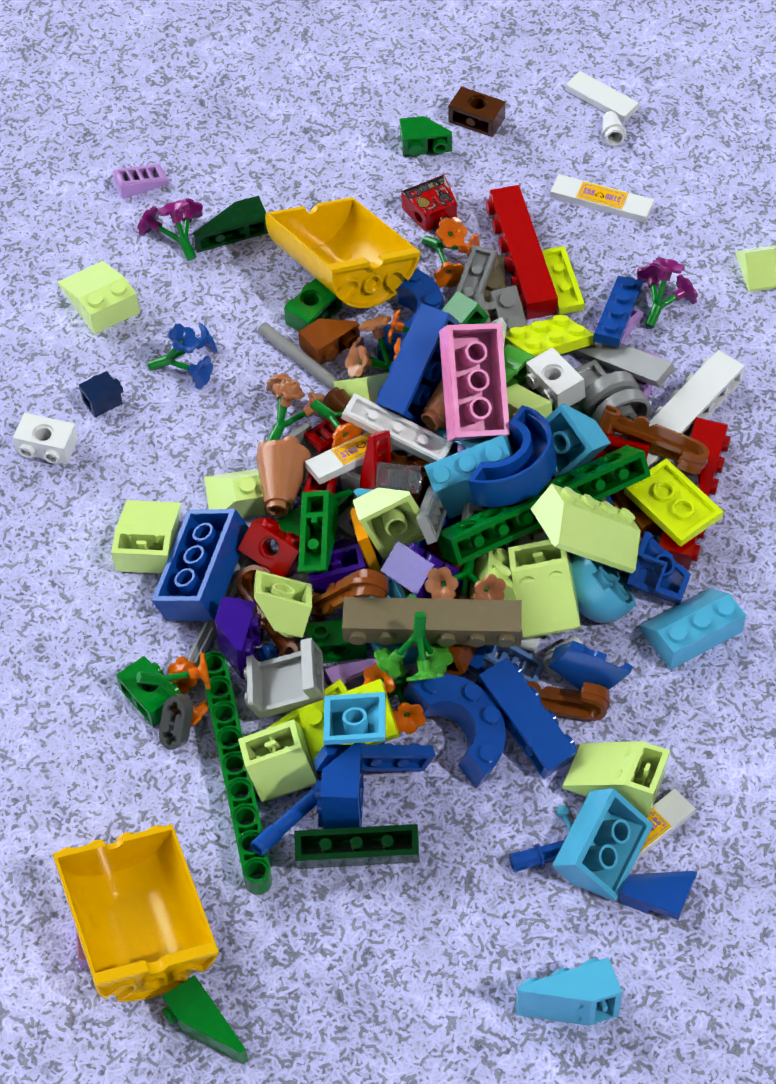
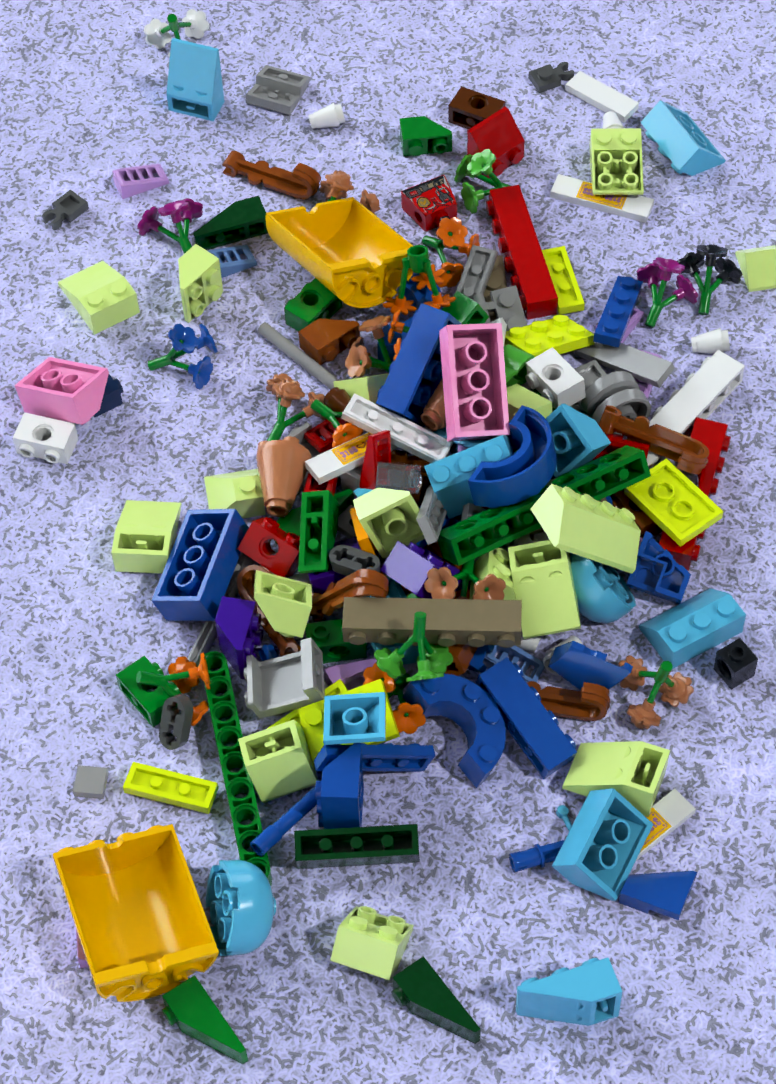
none -> bright pink slope [15,357,109,425]
none -> dark grey plate [42,189,89,230]
none -> light grey tile [73,765,109,799]
none -> neon yellow plate [123,762,219,814]
none -> white plant [143,9,209,60]
none -> medium azure slope [166,38,225,121]
none -> yellowish green slope [178,244,223,323]
none -> medium azure cylinder [206,860,276,956]
none -> medium blue slope [208,245,257,278]
none -> dark orange piece [222,151,321,199]
none -> light grey slope [246,65,310,115]
none -> white cone [308,103,346,129]
none -> nougat plant [319,170,380,215]
none -> dark grey beam [329,545,381,576]
none -> yellowish green slope [330,906,414,980]
none -> plant [382,245,456,315]
none -> dark green slope [391,956,481,1044]
none -> bright green plant [454,149,511,214]
none -> red slope [467,106,525,179]
none -> dark grey plate [528,62,574,93]
none -> yellowish green slope [589,128,644,195]
none -> nougat plant [619,655,694,729]
none -> medium azure slope [640,100,726,176]
none -> black plant [677,244,743,315]
none -> white cone [691,328,730,354]
none -> black brick [713,638,758,690]

